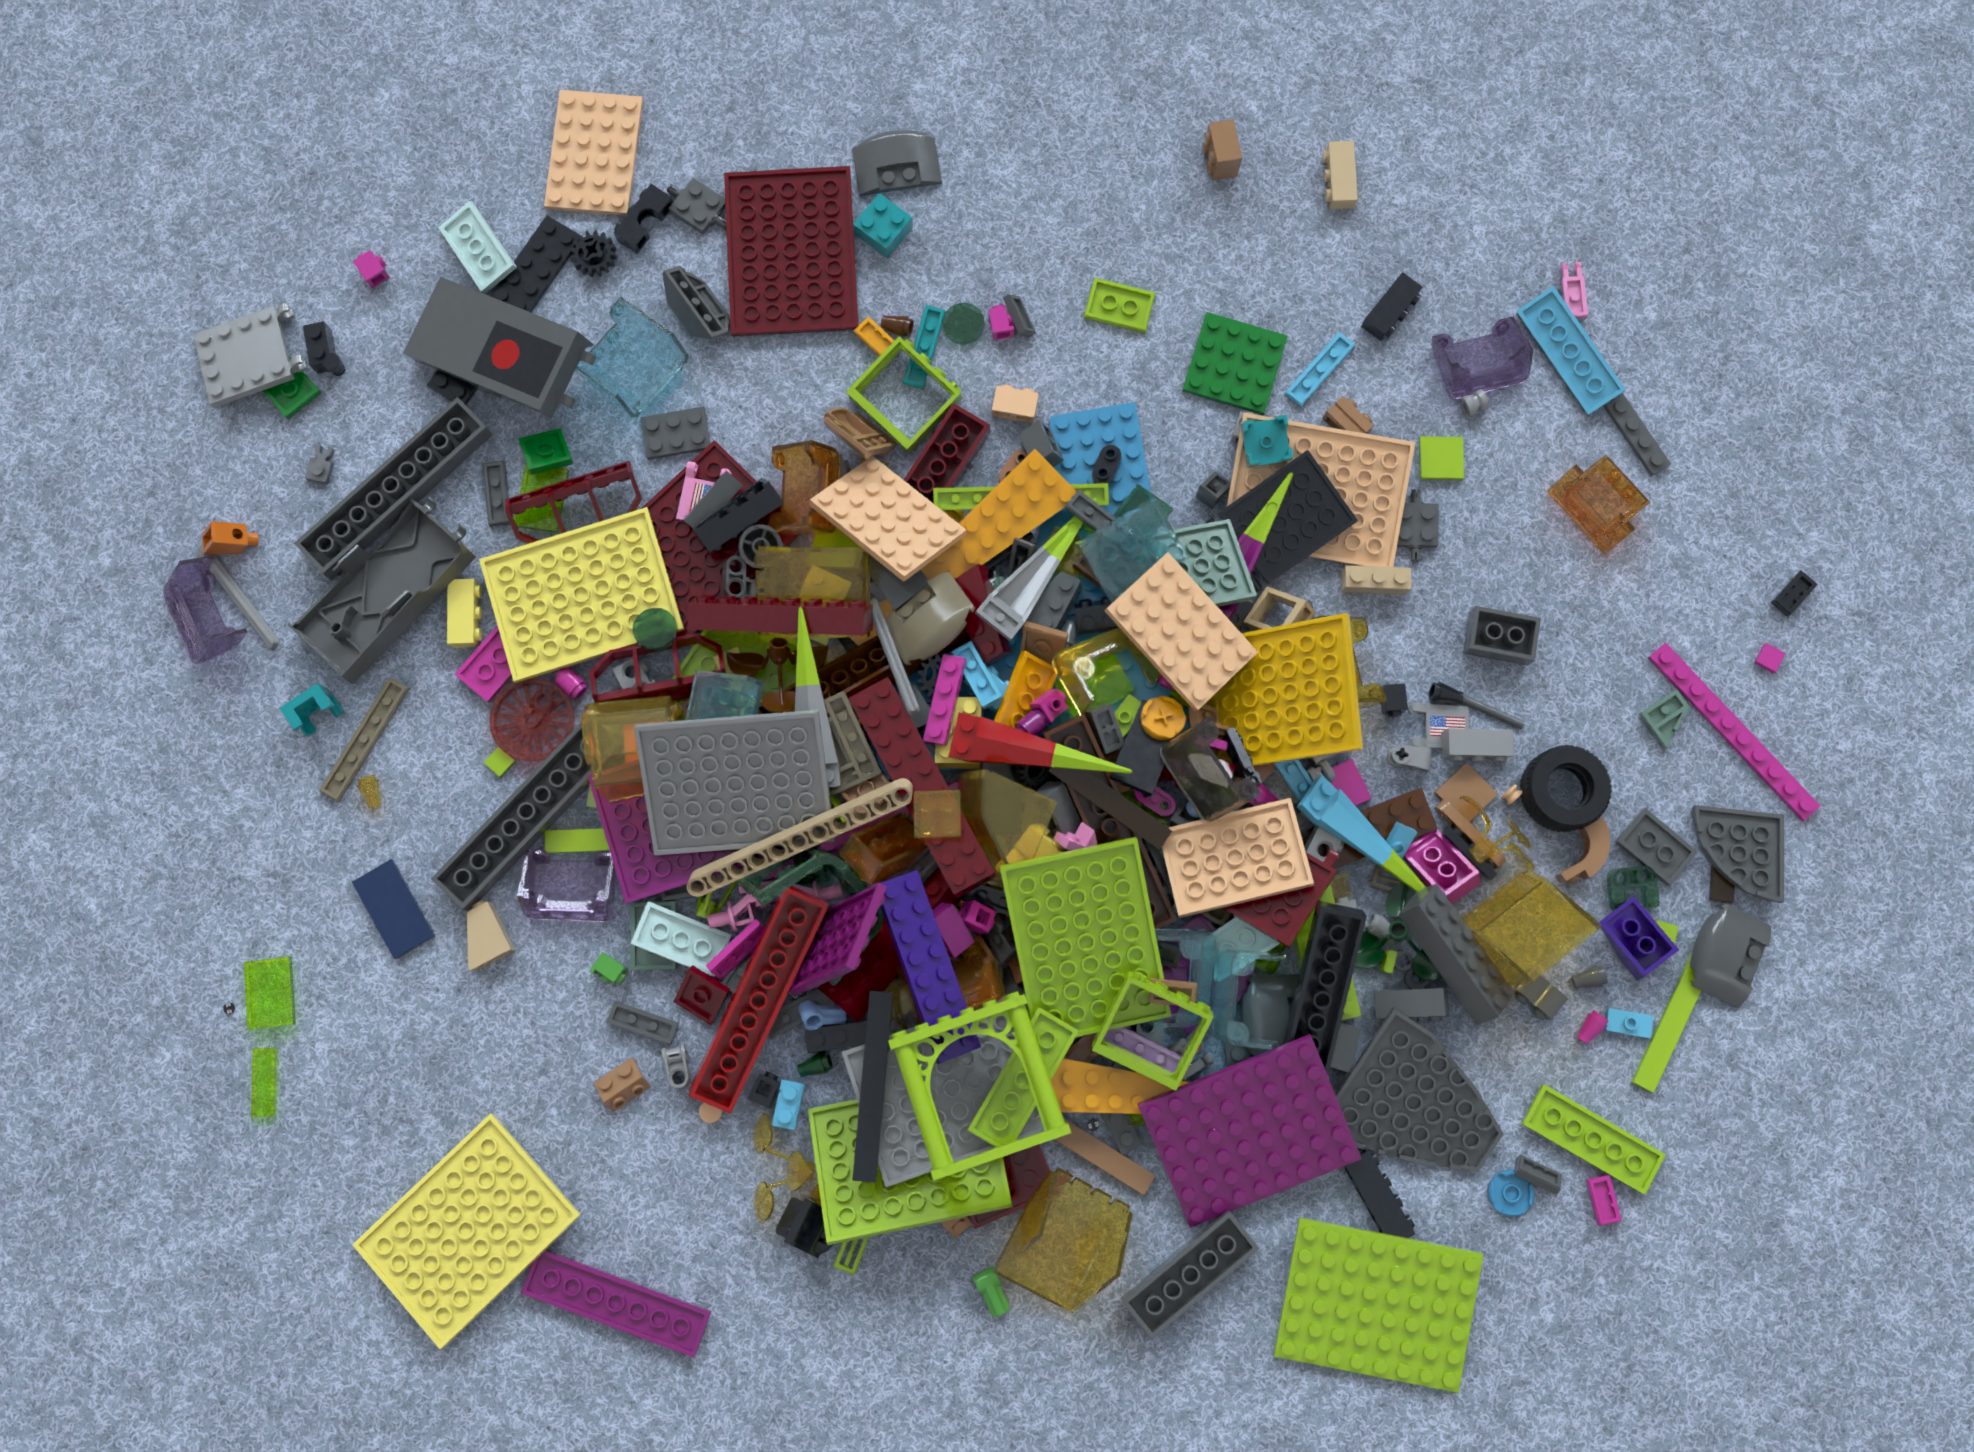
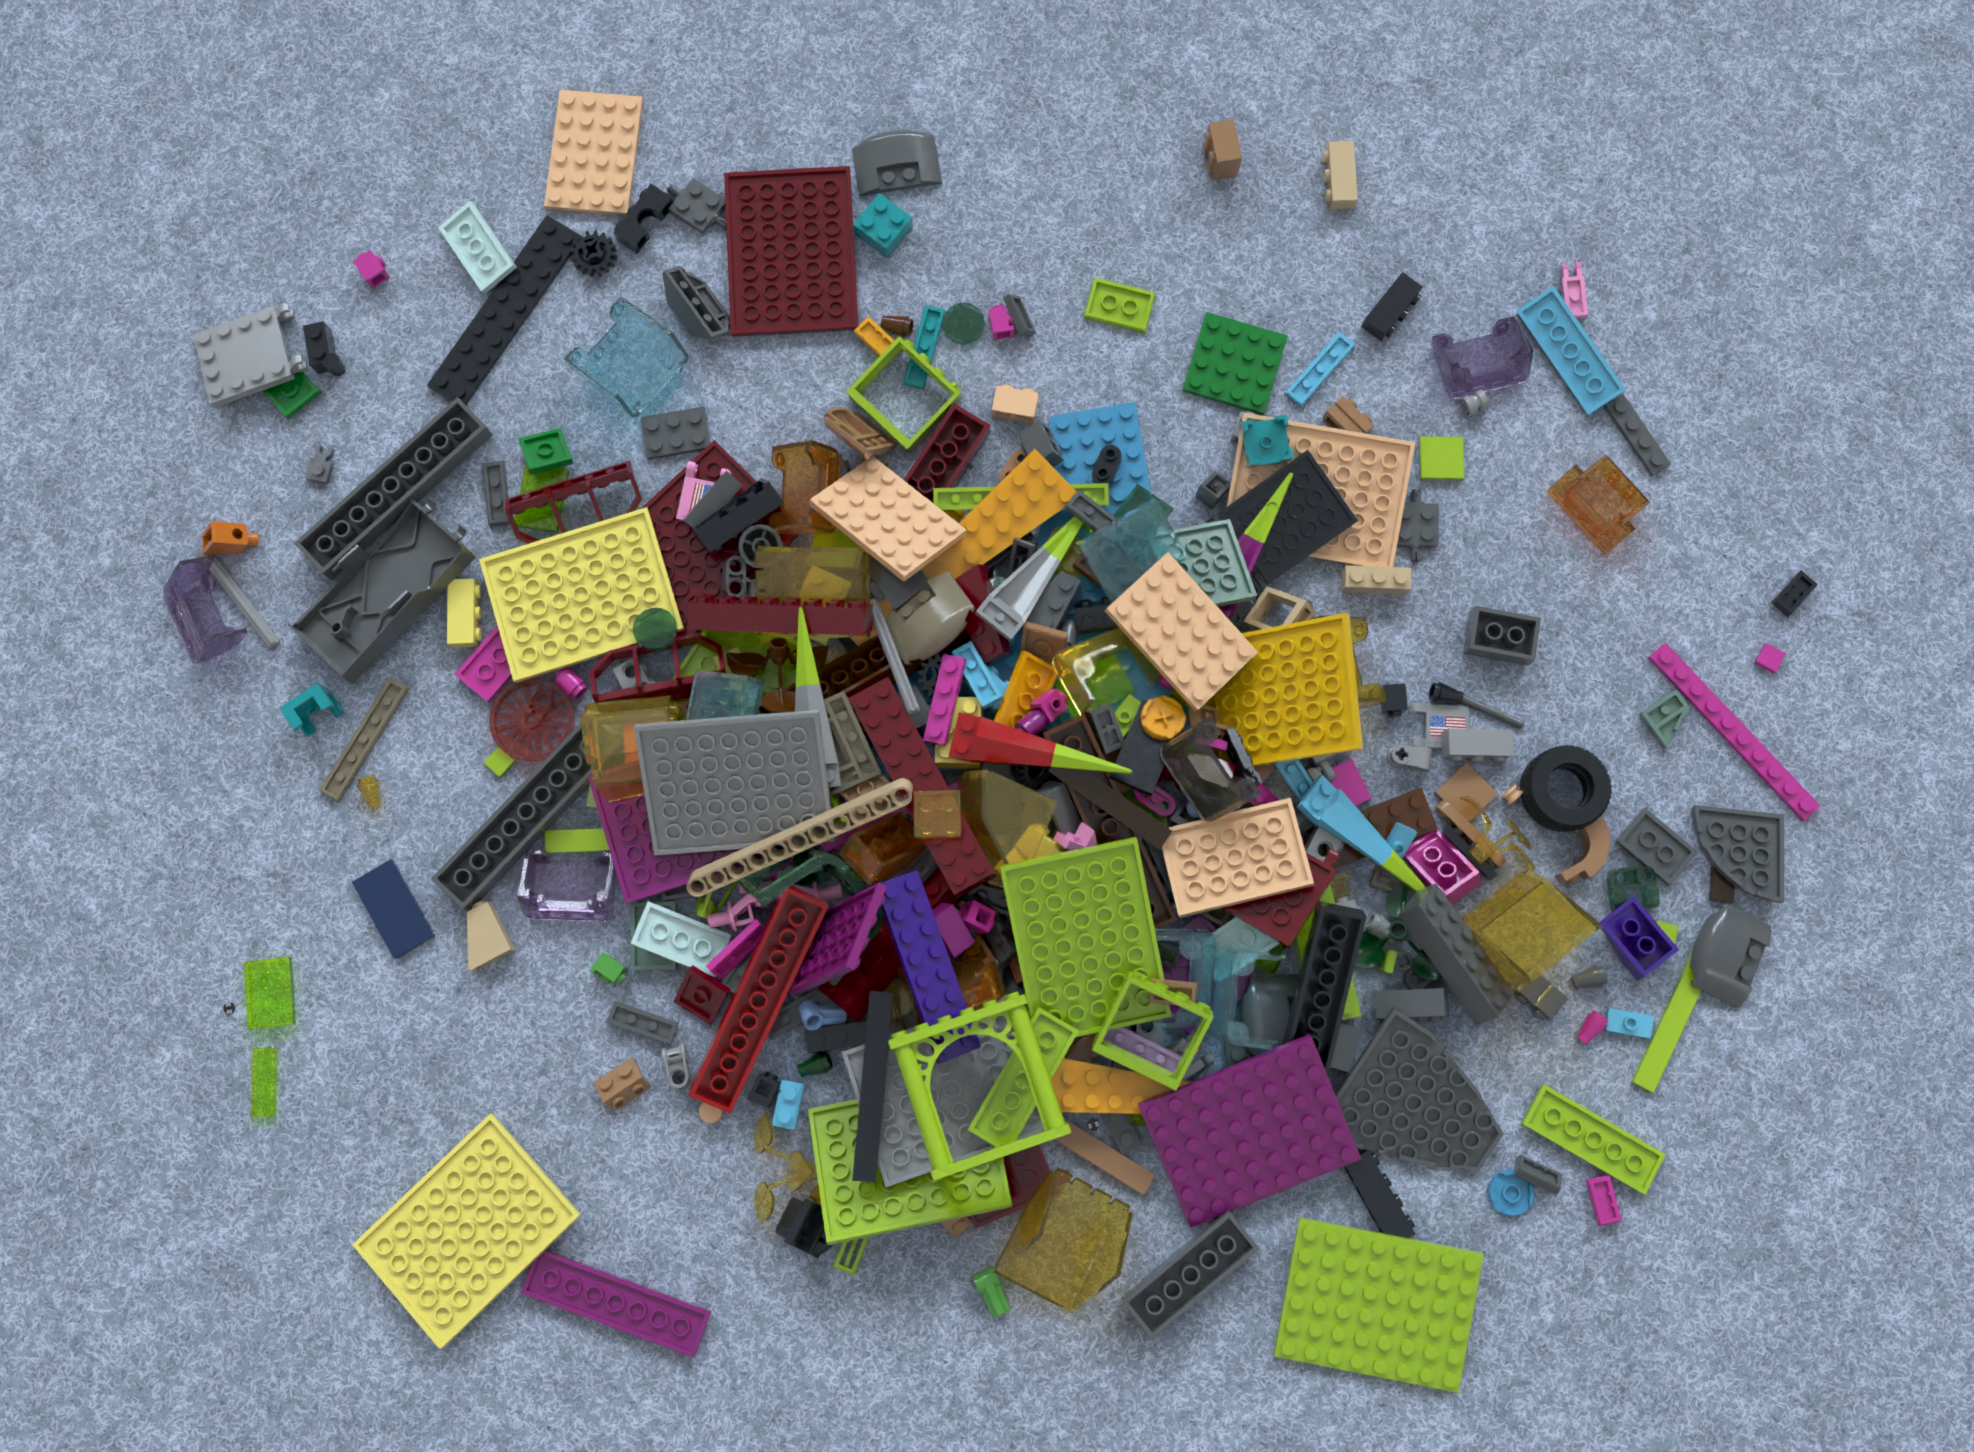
dark grey piece [403,277,596,418] -> none

